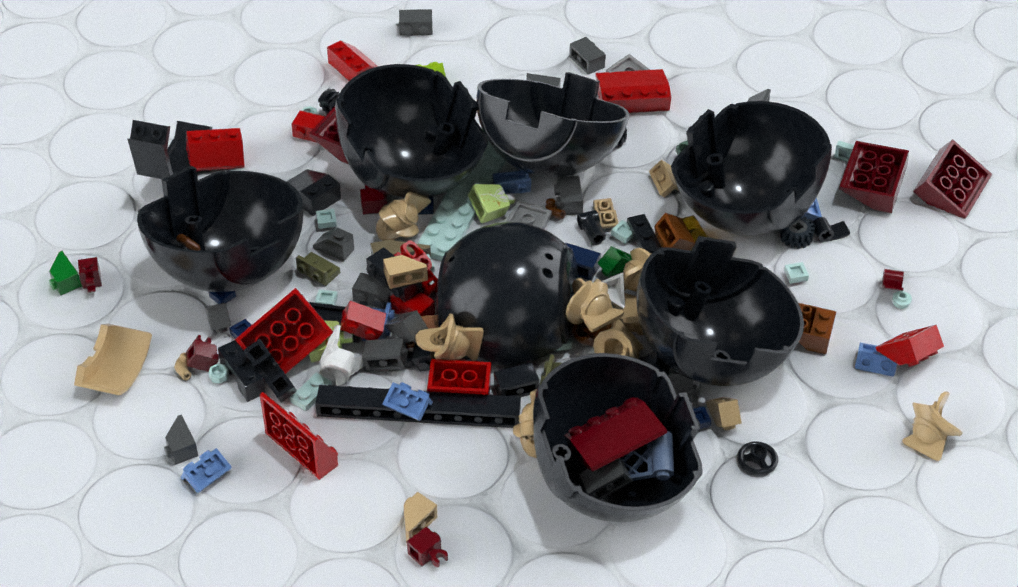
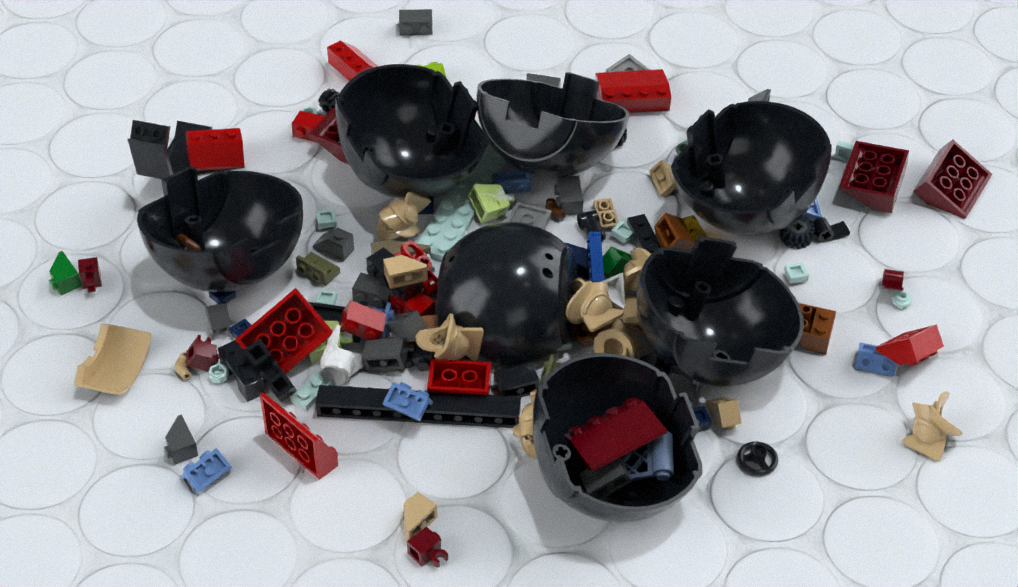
black slope [286,169,341,216] -> none
dark red brick [360,185,387,215] -> none
dark grey brick [569,37,606,75] -> none
none -> blue piece [586,232,604,283]

